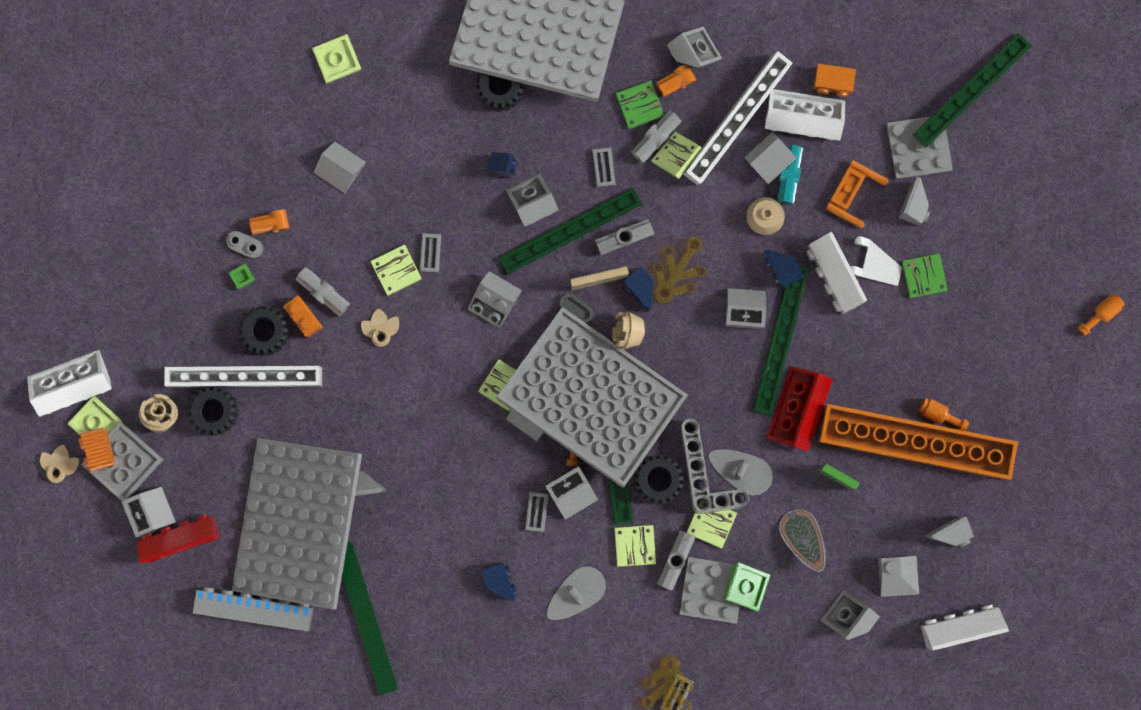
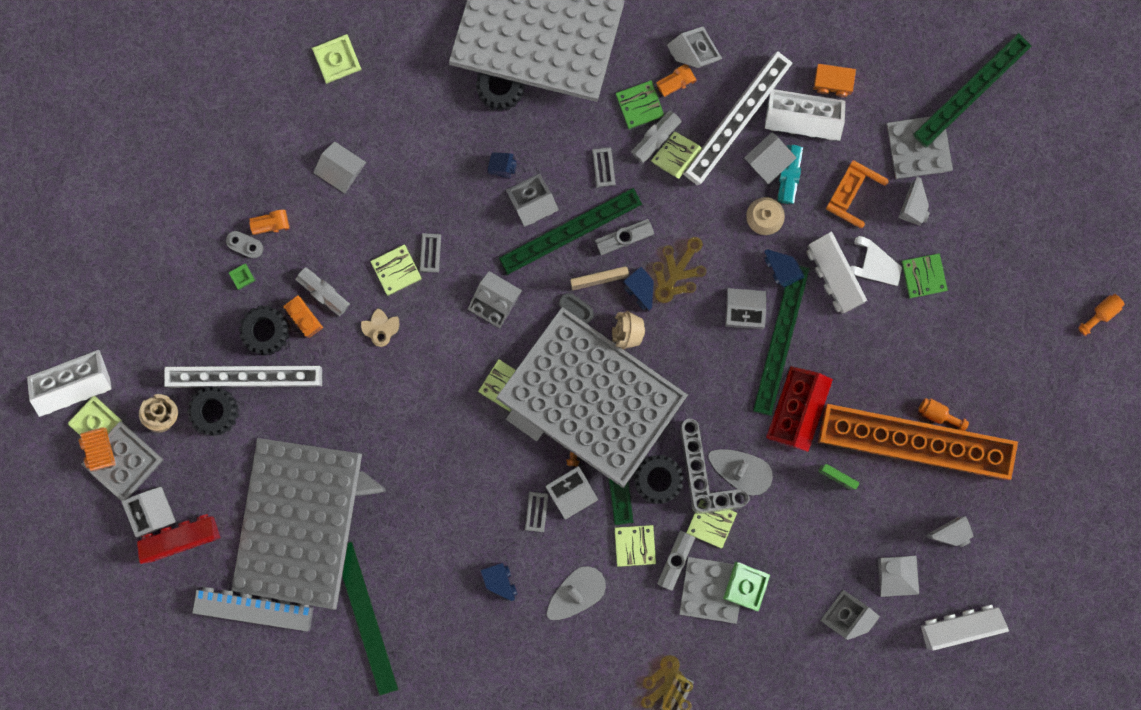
tan plate [40,445,79,483] -> none
shield [779,509,826,572] -> none

